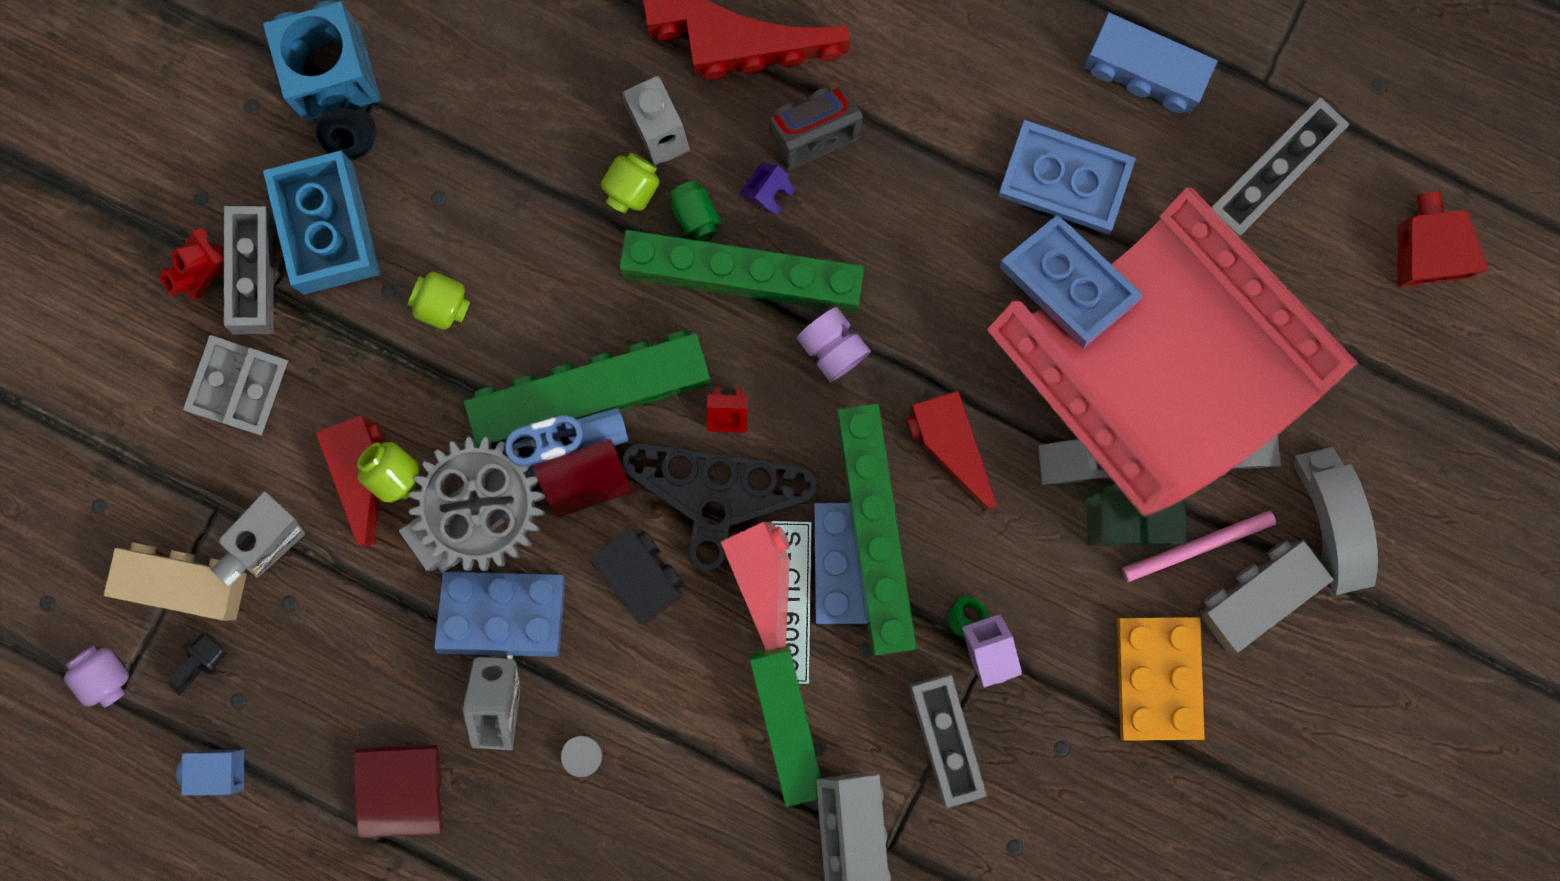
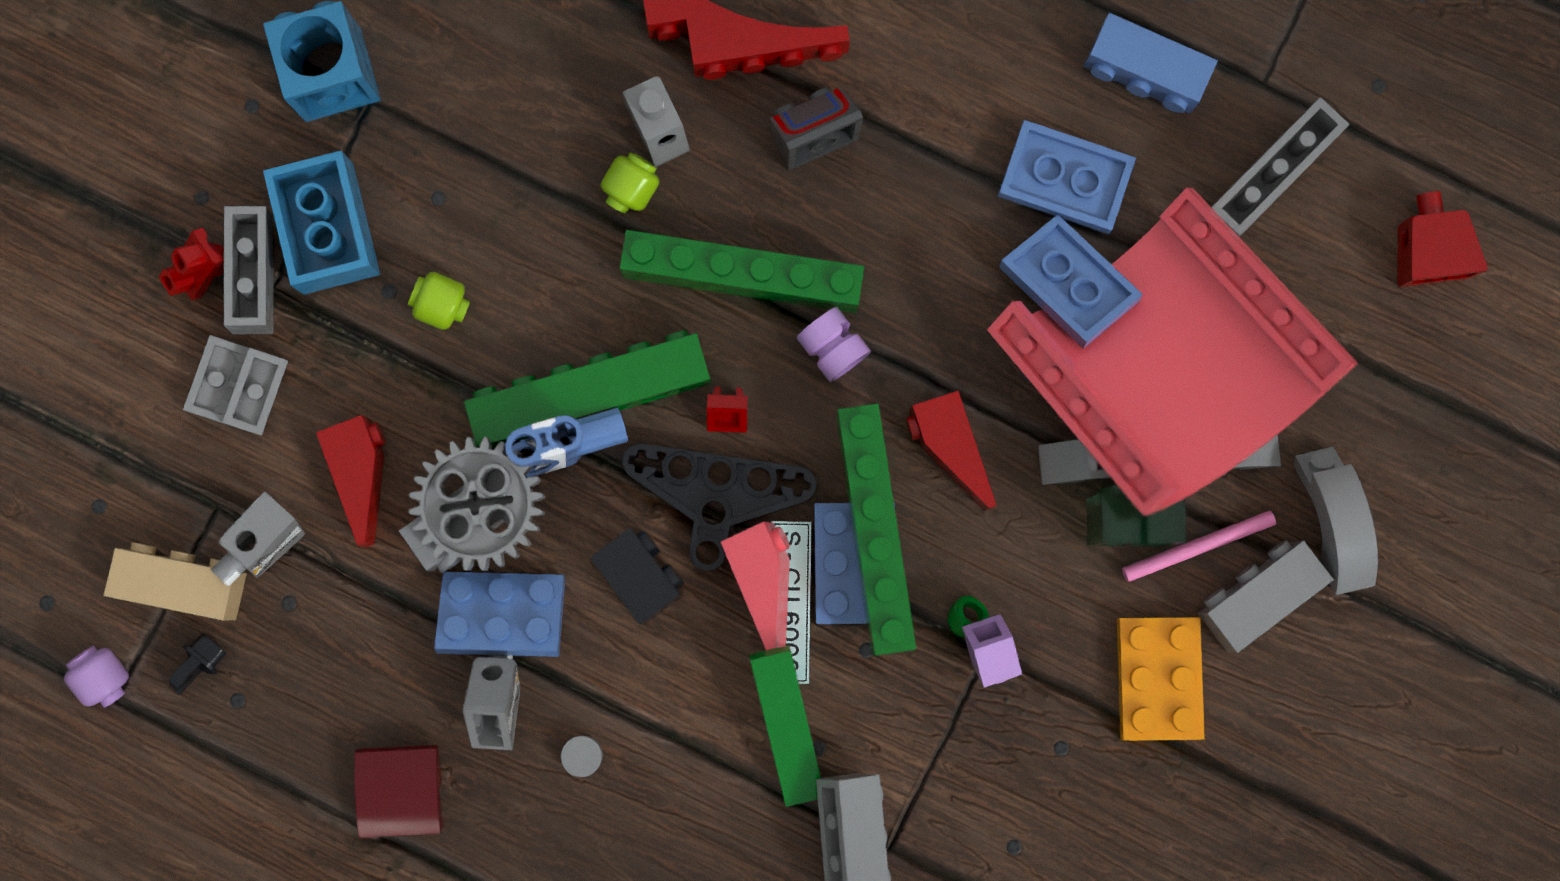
medium blue brick [176,749,244,796] -> none
black plate [315,102,377,160] -> none
lime head [357,442,419,503] -> none
dark red slope [532,439,633,518] -> none
green brick [670,181,721,242] -> none
dark purple tile [739,163,795,214] -> none
light grey brick [908,673,987,808] -> none

